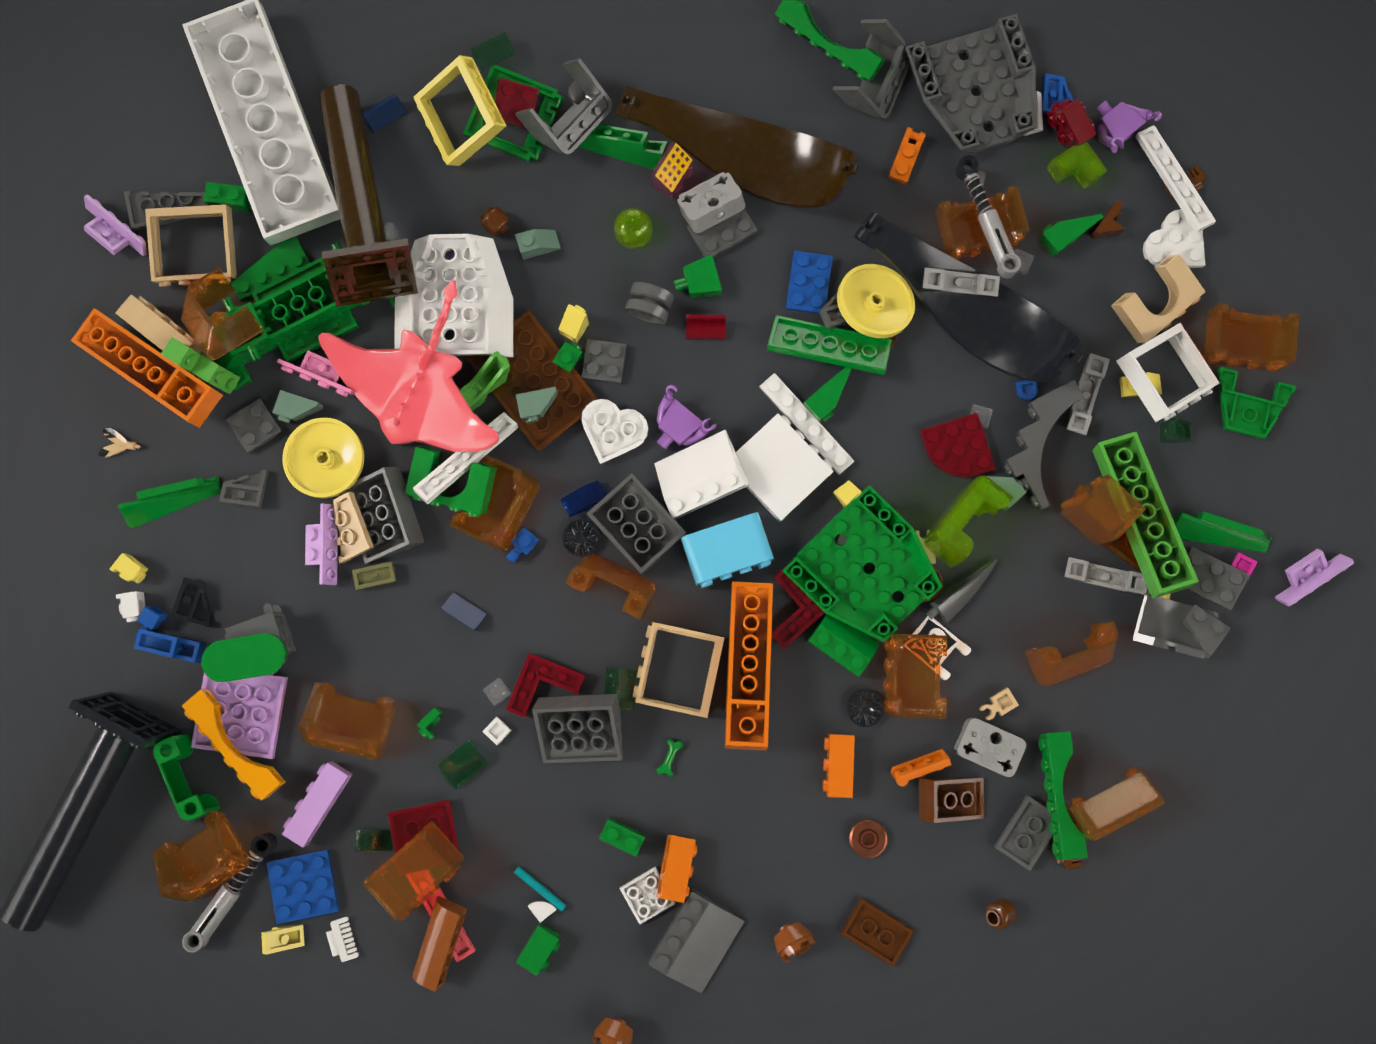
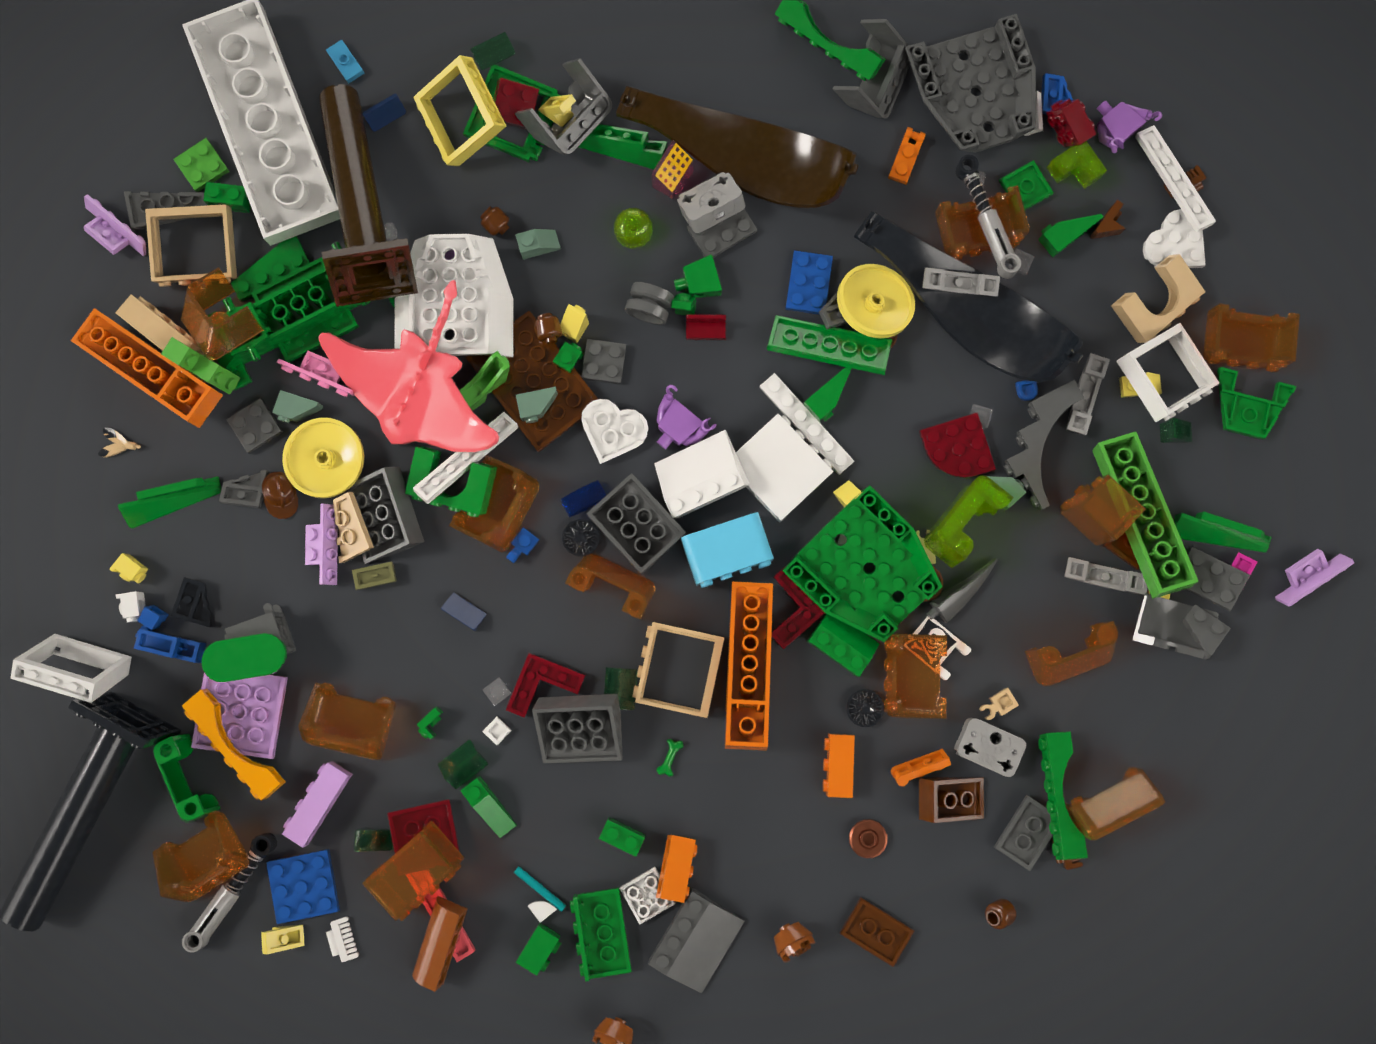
none -> white window [11,634,132,703]
none -> bright green plate [173,138,230,192]
none -> reddish brown piece [262,472,298,519]
none -> dark azure plate [326,40,365,84]
none -> green slope [460,776,517,838]
none -> reddish brown head [534,313,562,344]
none -> light yellow slope [538,94,576,127]
none -> green bracket [570,887,632,982]
none -> green bracket [671,293,696,315]
none -> green tile [999,160,1054,213]

